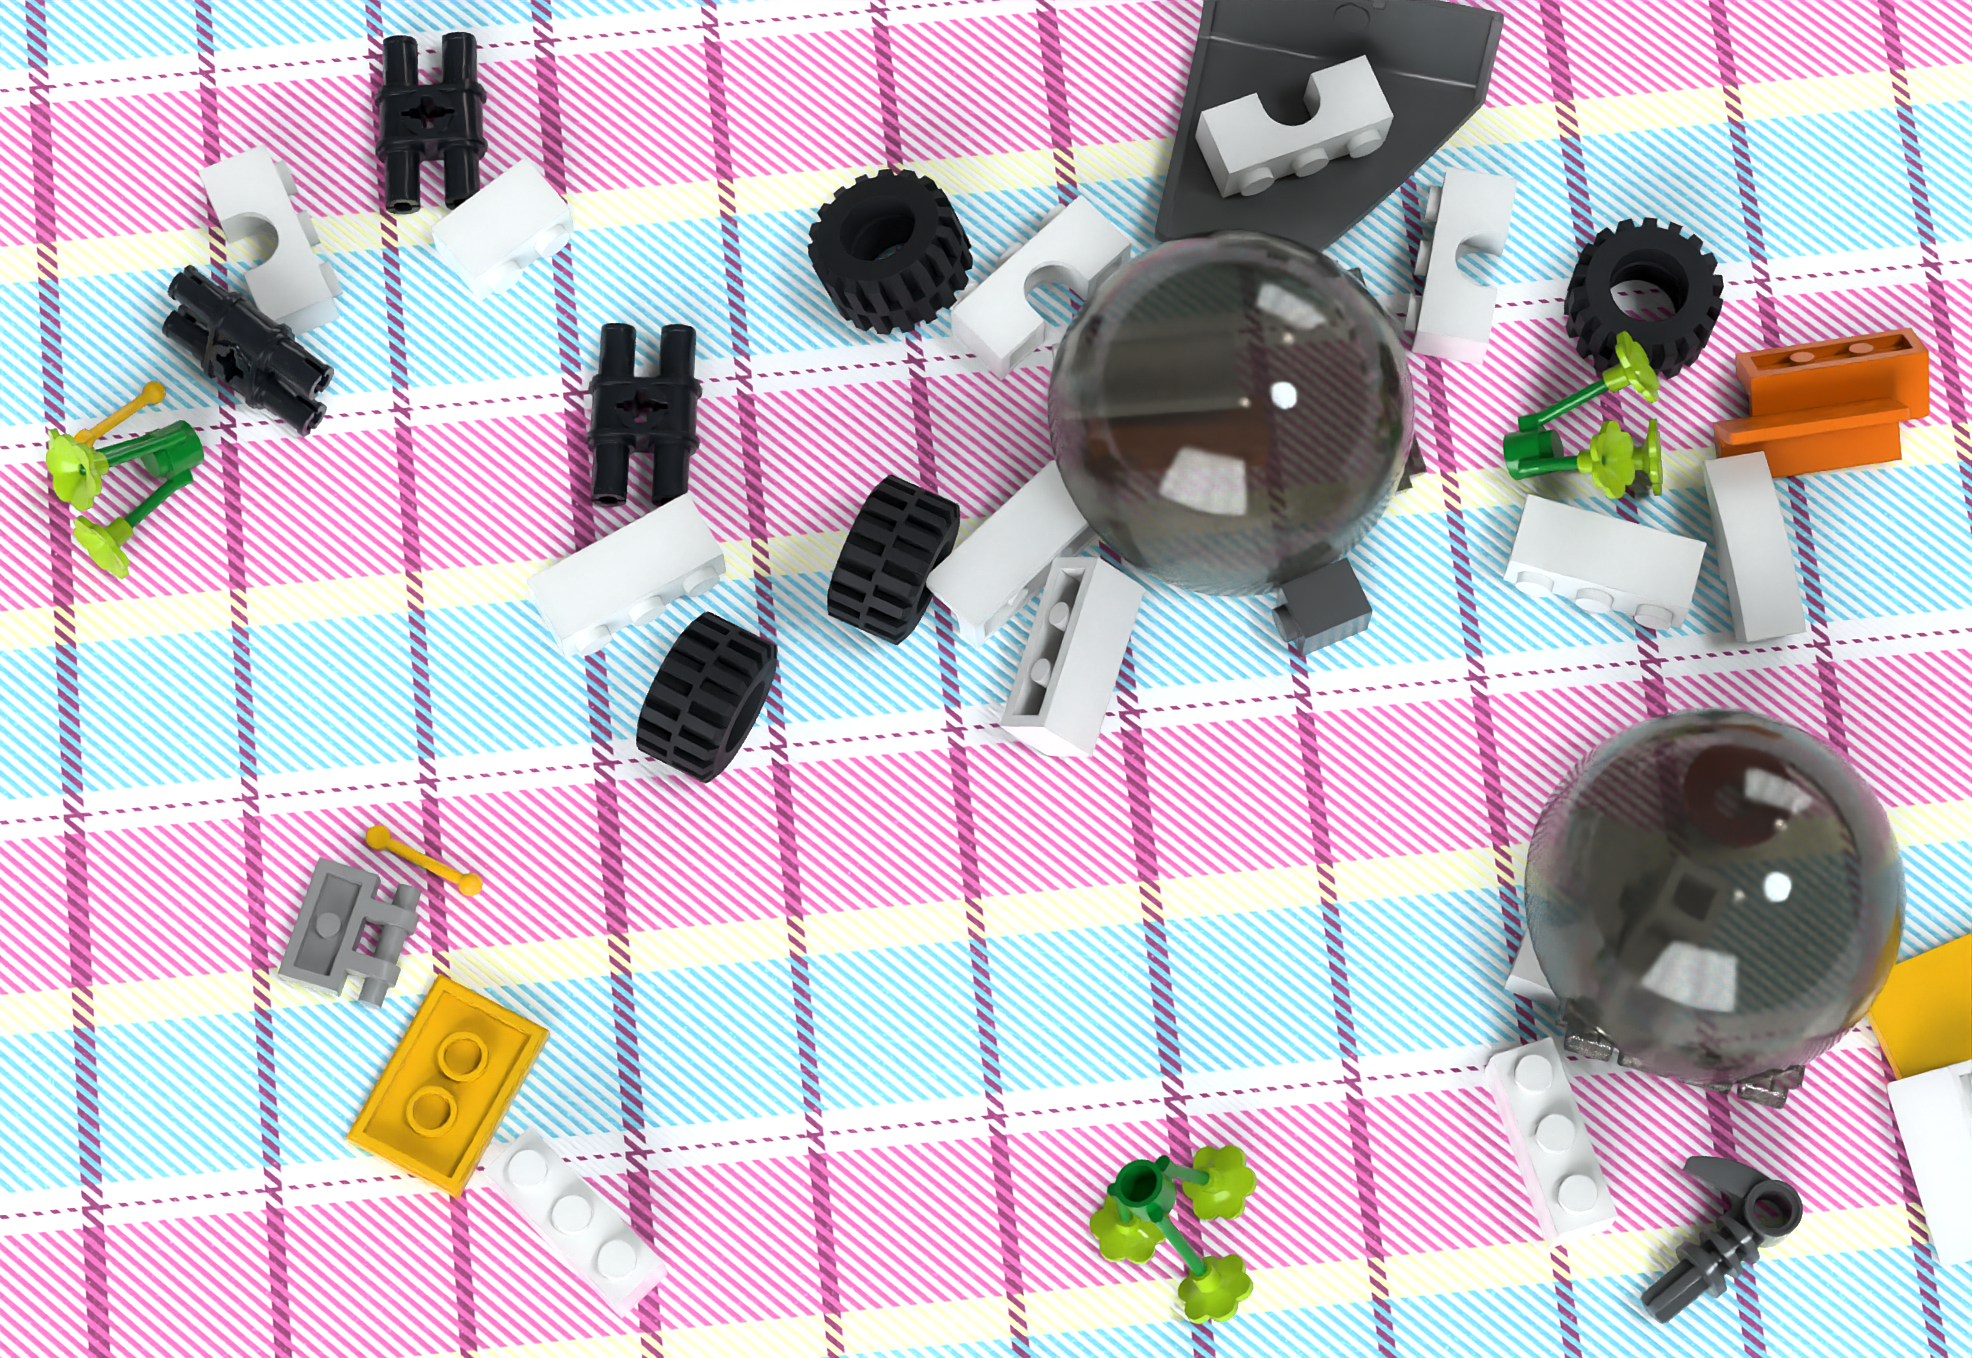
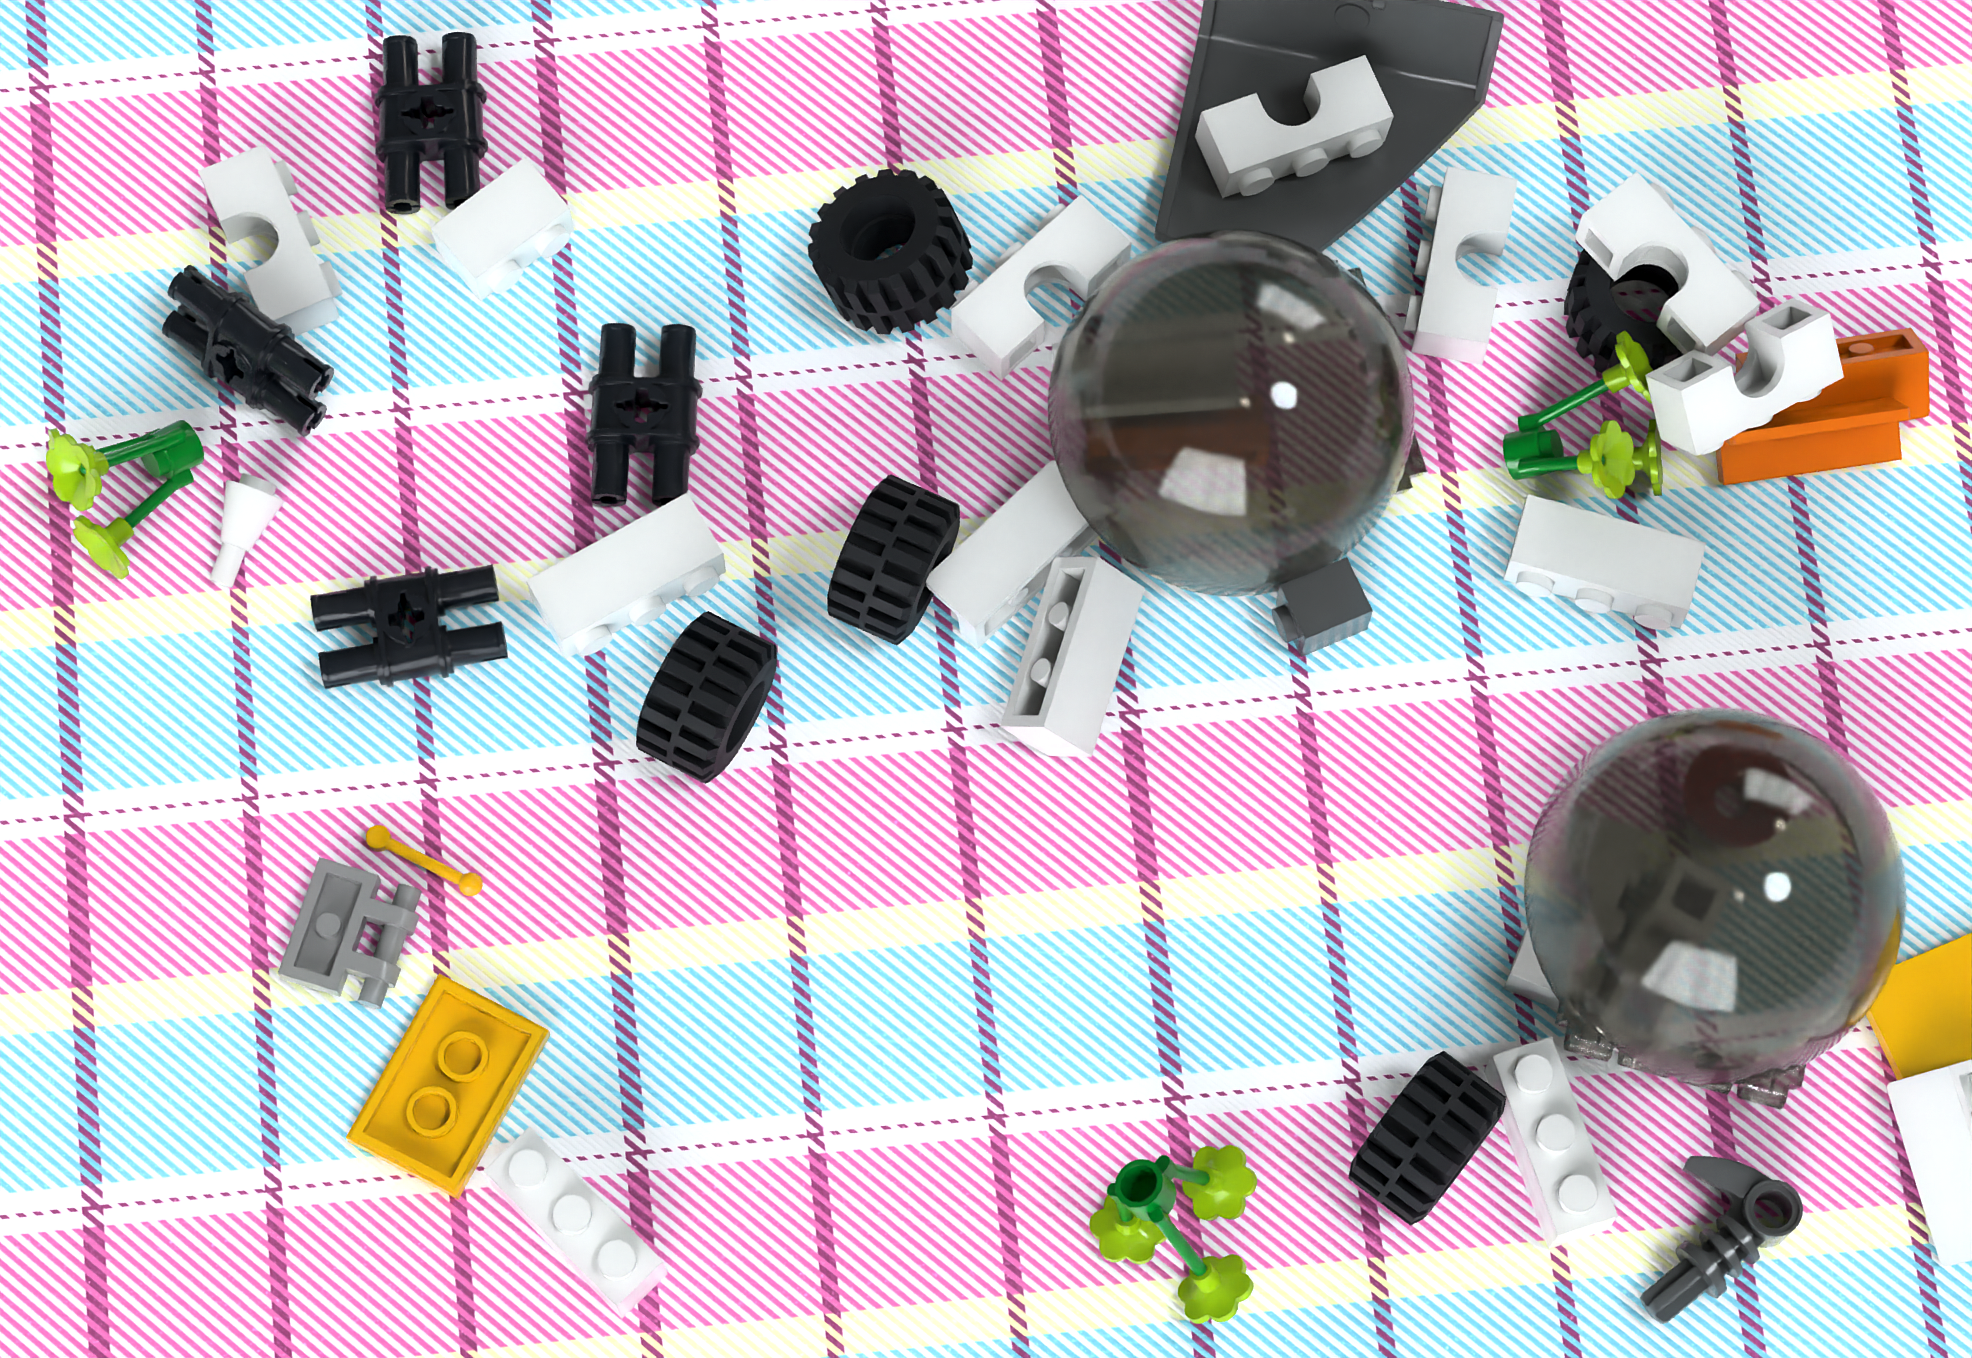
yellow hinge [73,381,166,449] -> none
white slope [1702,451,1807,642] -> none
none -> white cone [209,473,284,588]
none -> black pin [310,564,509,689]
none -> black tyre [1348,1051,1506,1226]
none -> white arch [1575,171,1761,356]
none -> white arch [1645,298,1844,456]

